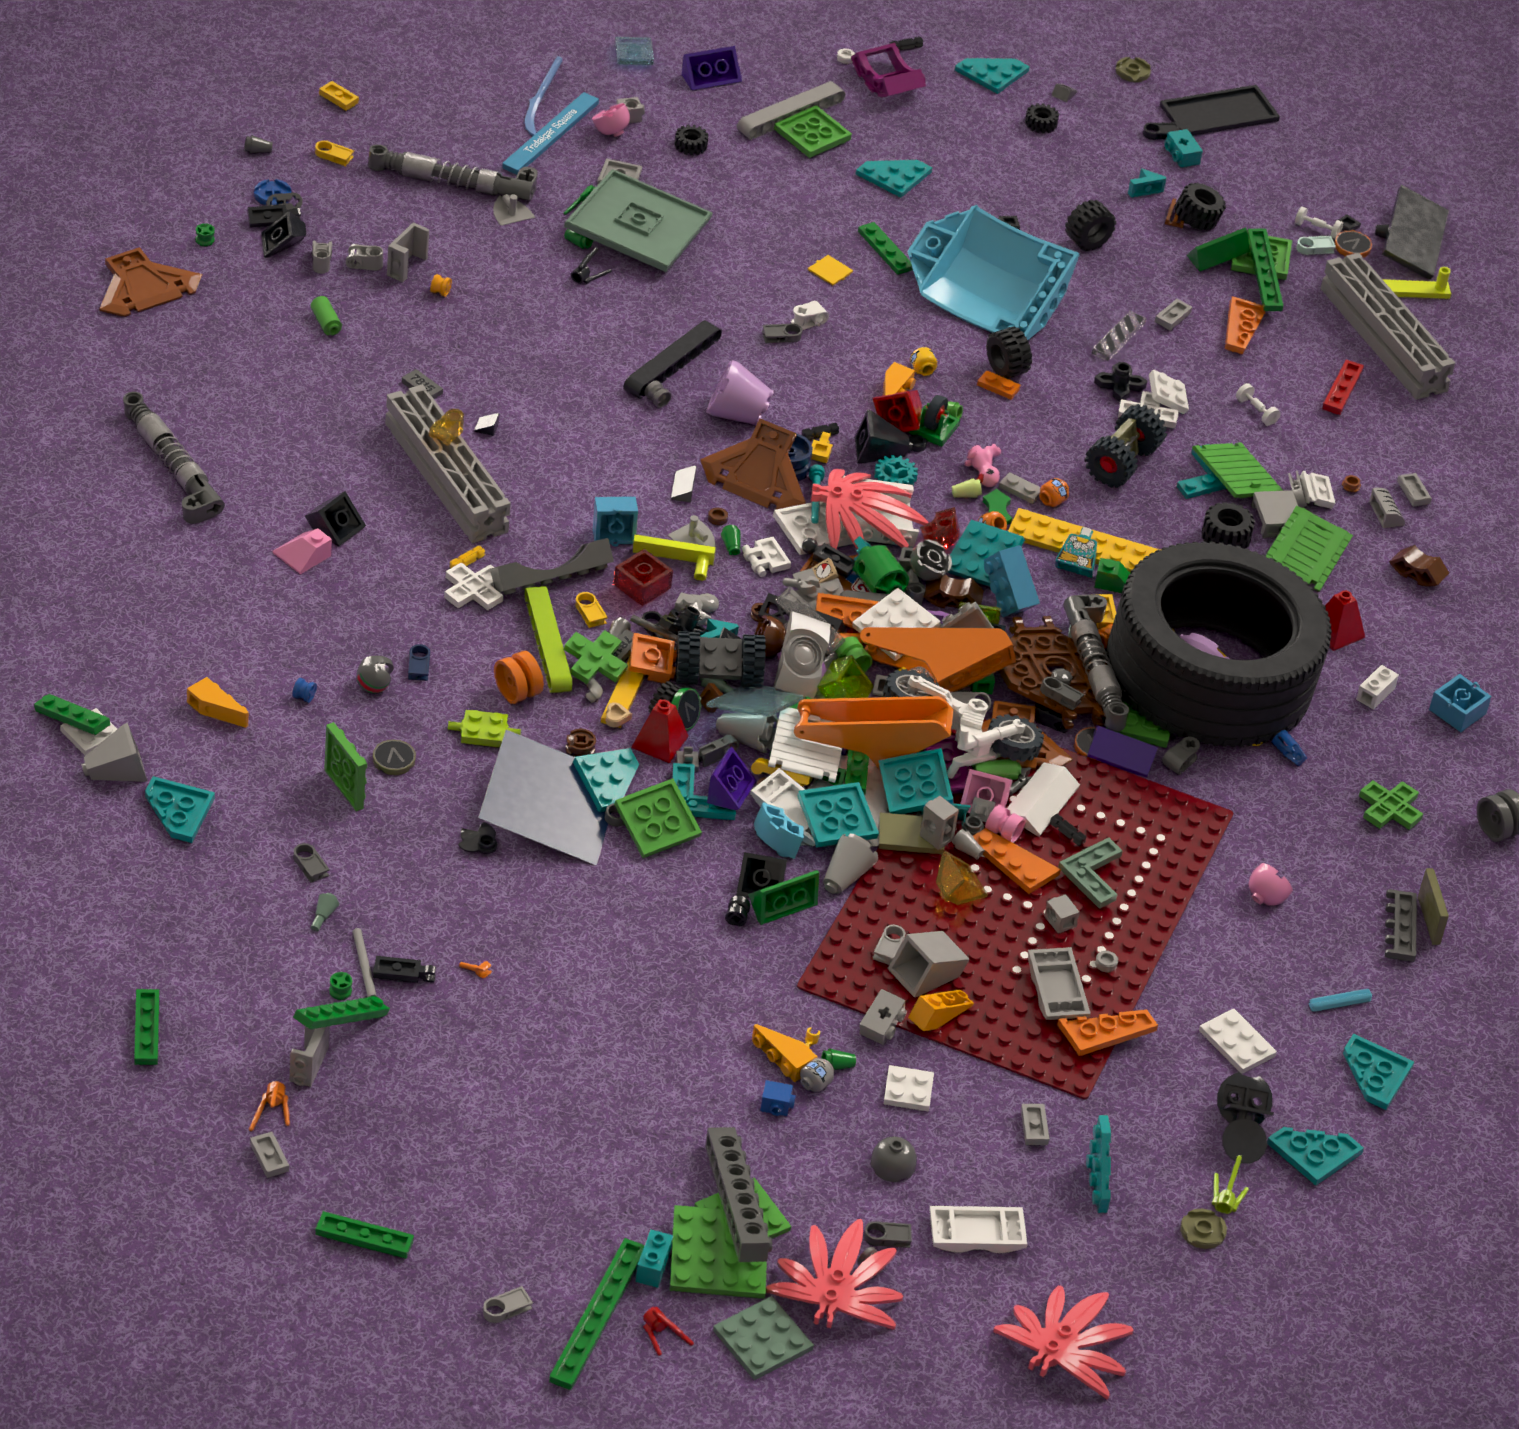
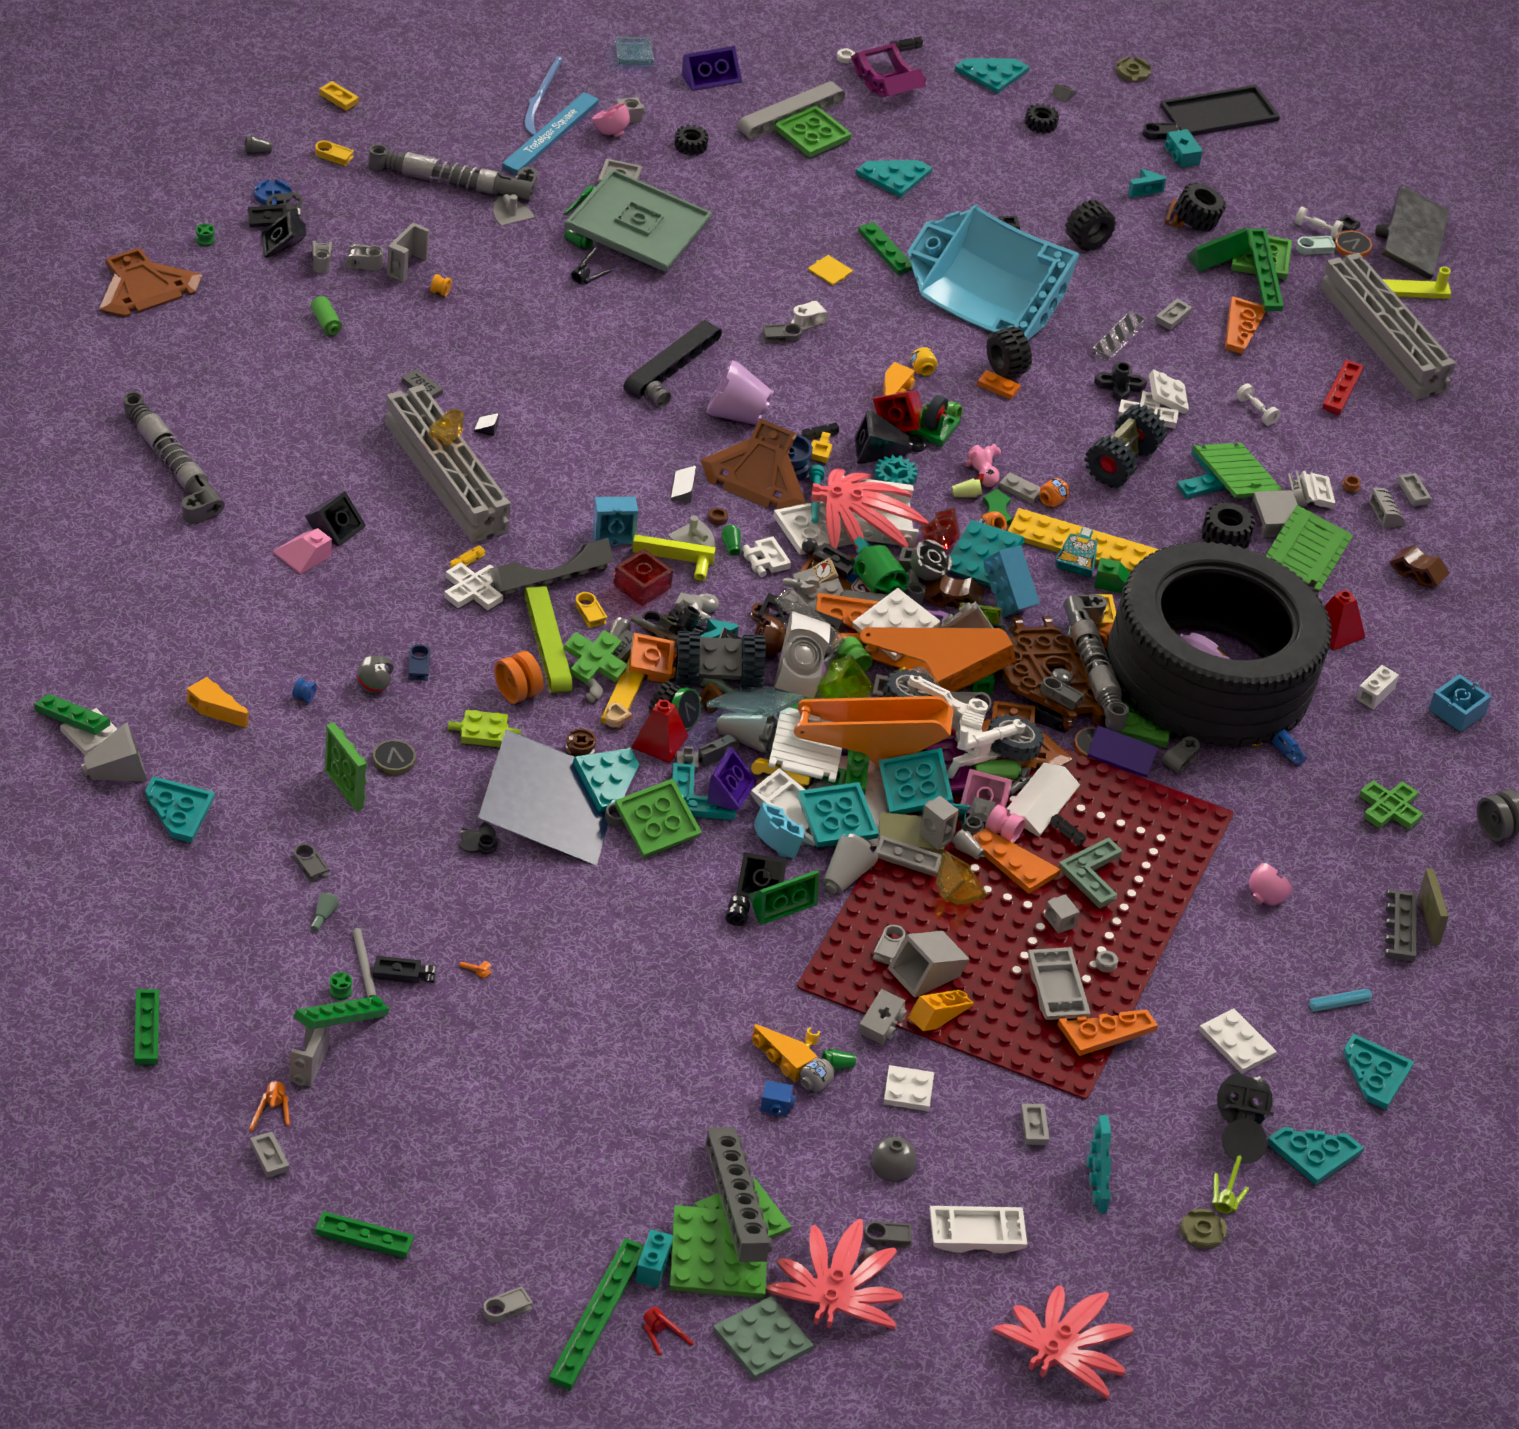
none -> light grey tile [876,835,943,877]

